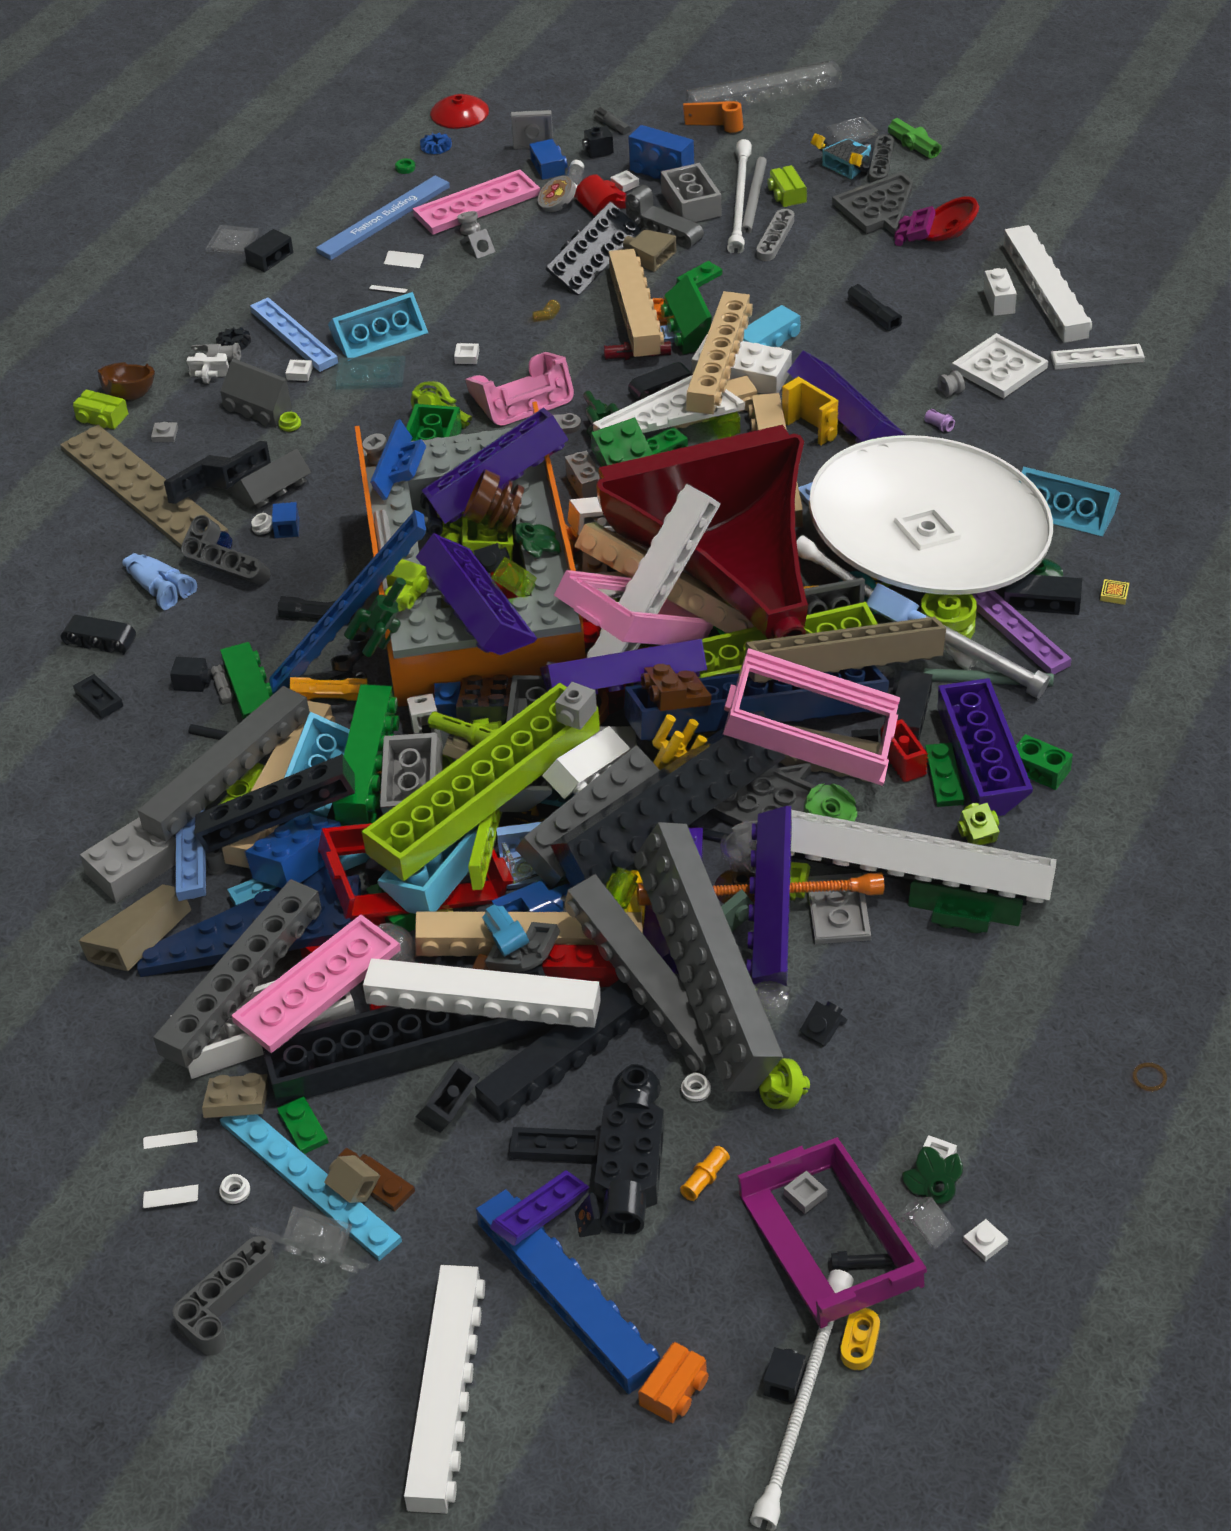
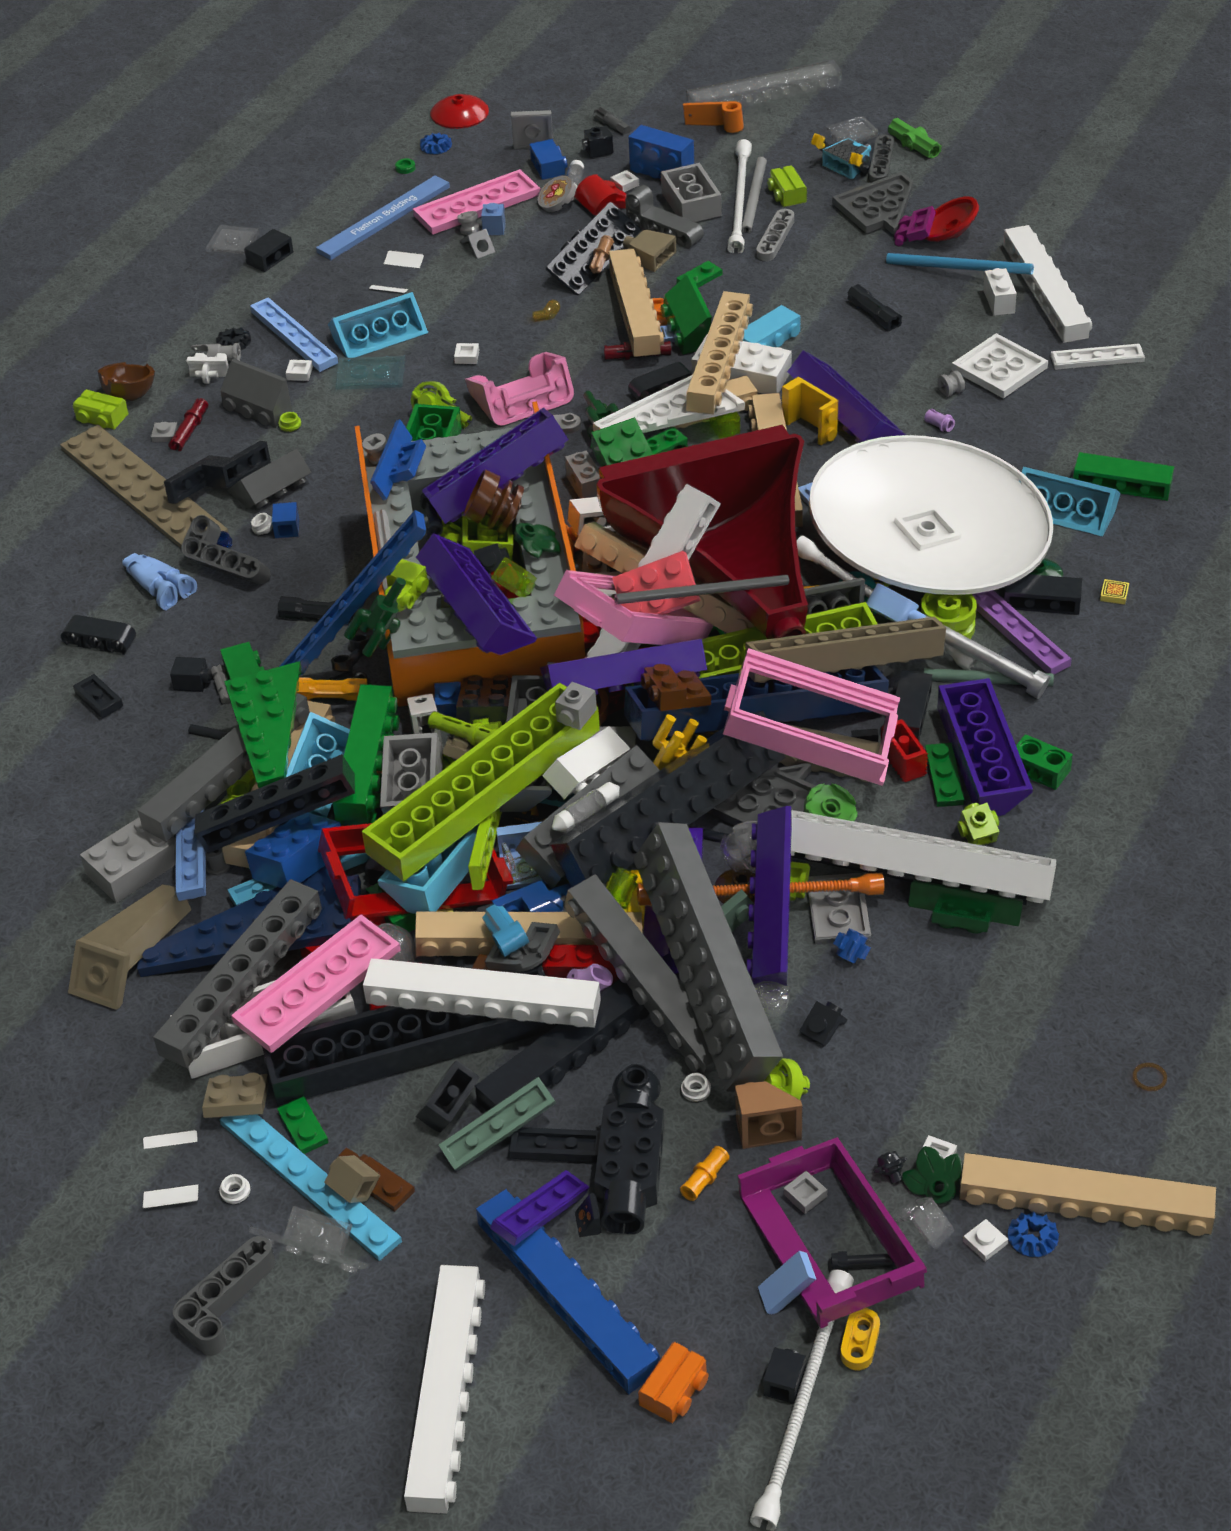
none -> dark tan plate [68,938,130,1010]
none -> dark red pin [168,398,209,451]
none -> green wing [224,661,302,789]
none -> sand green plate [439,1077,556,1171]
none -> medium blue brick [481,203,506,235]
none -> piece [552,782,620,832]
none -> lavender piece [567,964,613,993]
none -> medium nougat axle [589,235,614,273]
none -> coral plate [612,551,700,615]
none -> dark grey piece [614,575,789,604]
none -> medium nougat slope [735,1081,802,1149]
none -> light blue tile [758,1251,816,1314]
none -> blue gear [833,928,871,963]
none -> black plant [873,1151,908,1184]
none -> dark azure piece [886,253,1034,275]
none -> tan brick [960,1153,1216,1236]
none -> blue gear [1008,1211,1059,1257]
none -> green brick [1073,452,1174,501]

